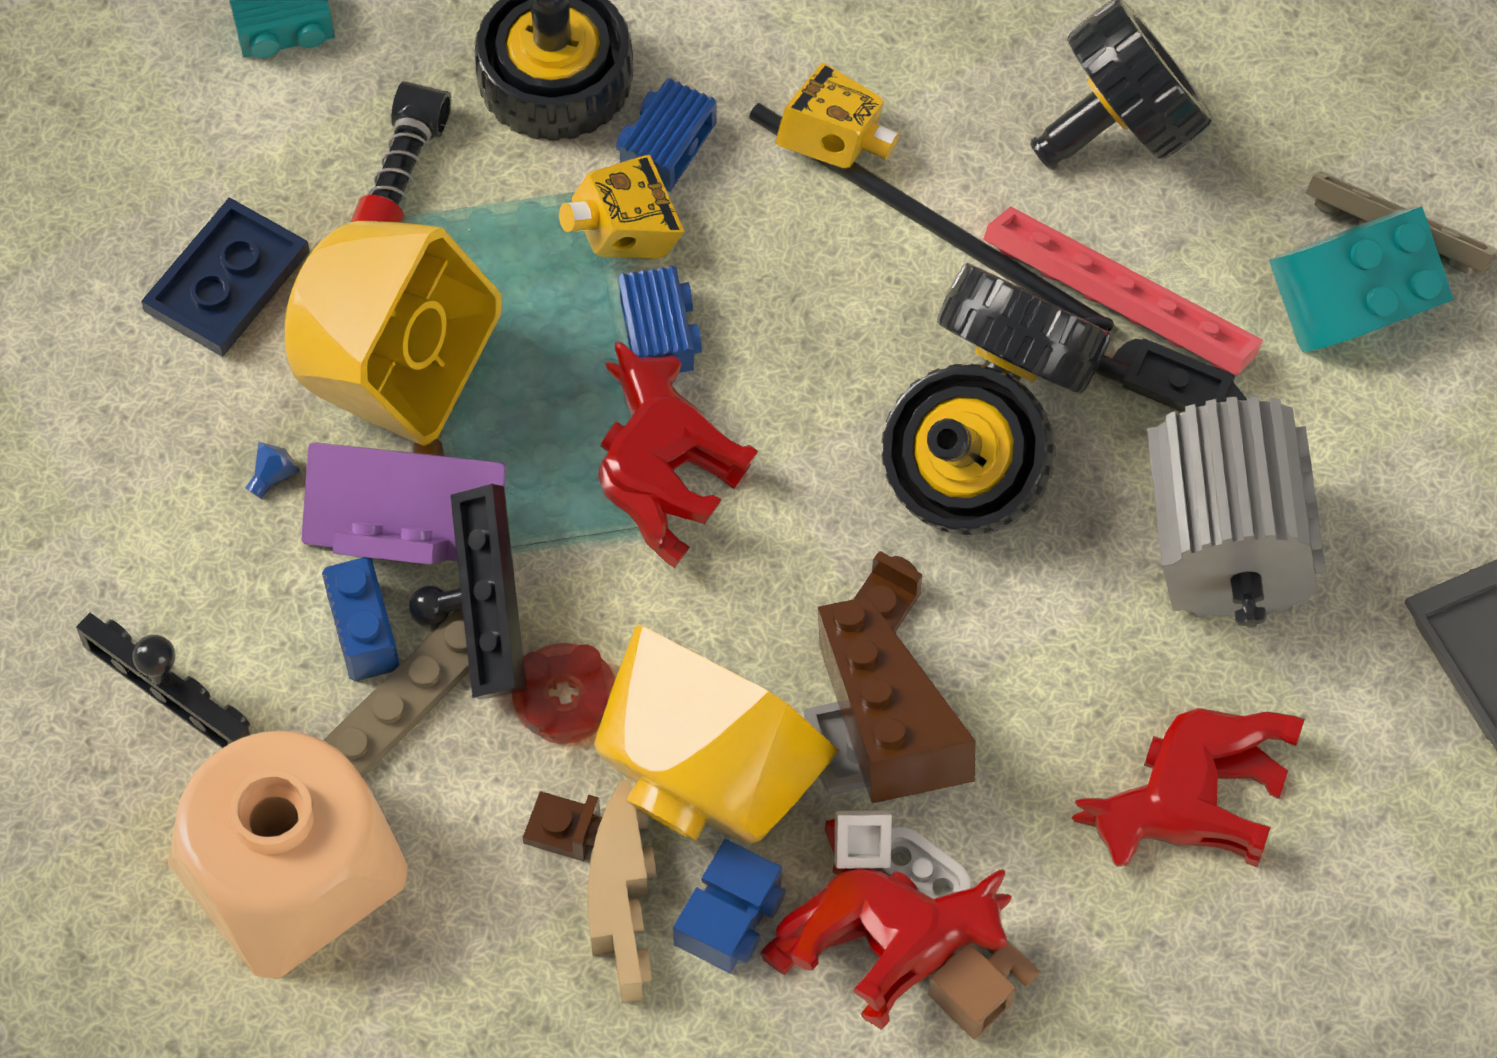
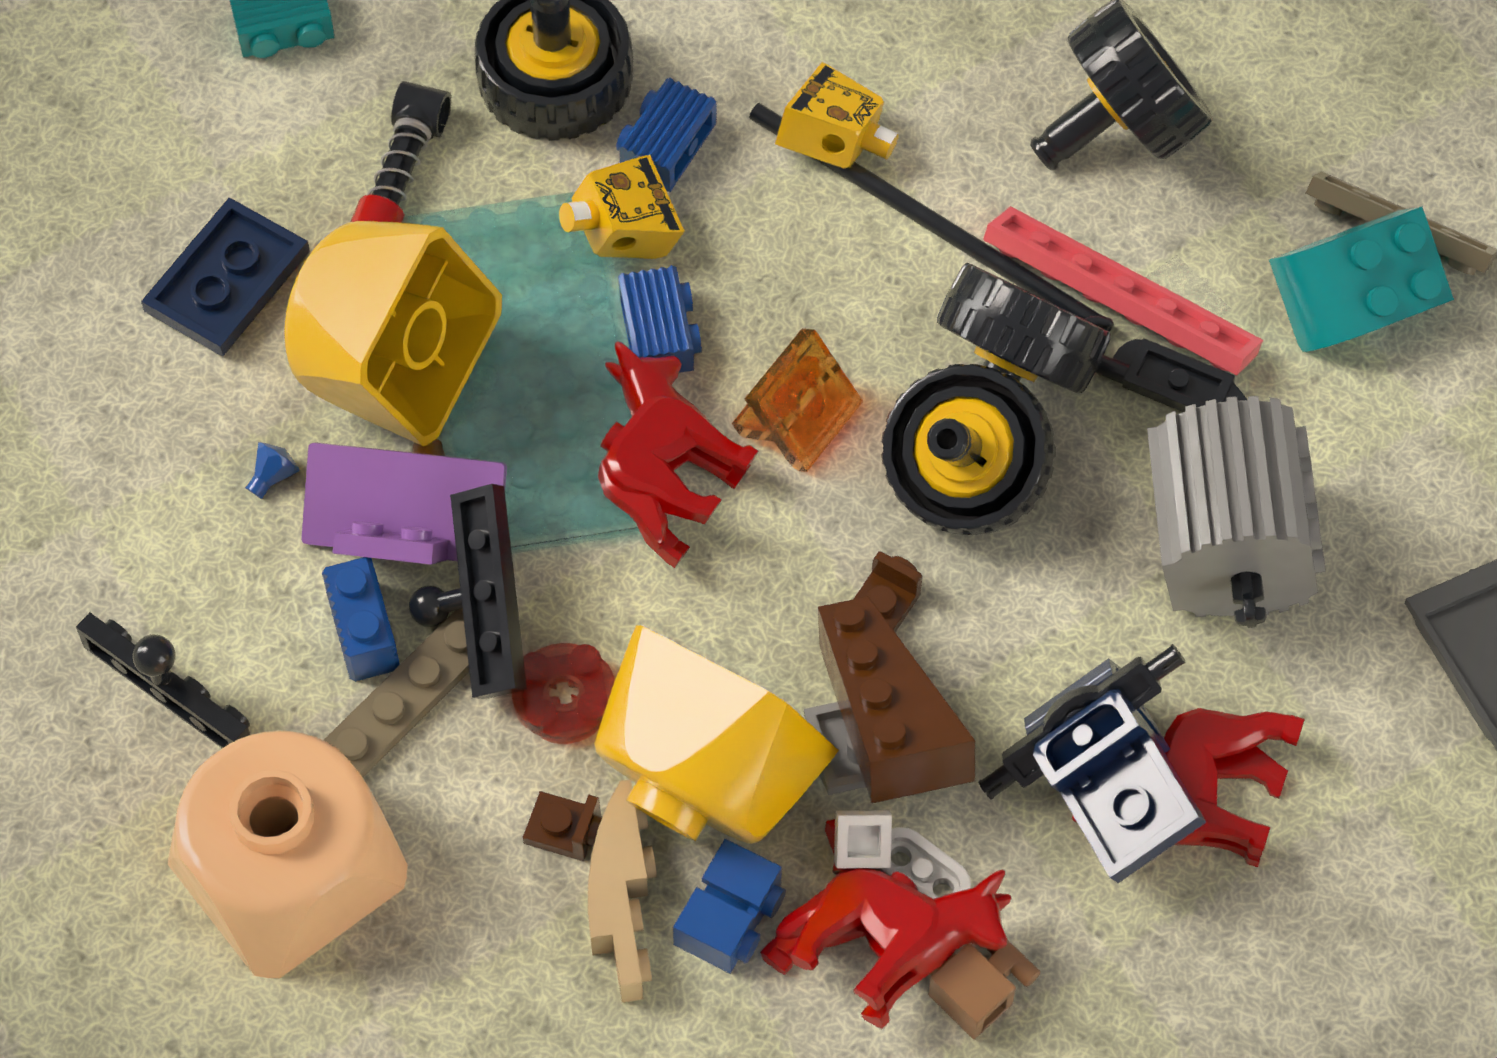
none -> clear orange bracket [731,328,863,472]
none -> piece [978,644,1206,883]

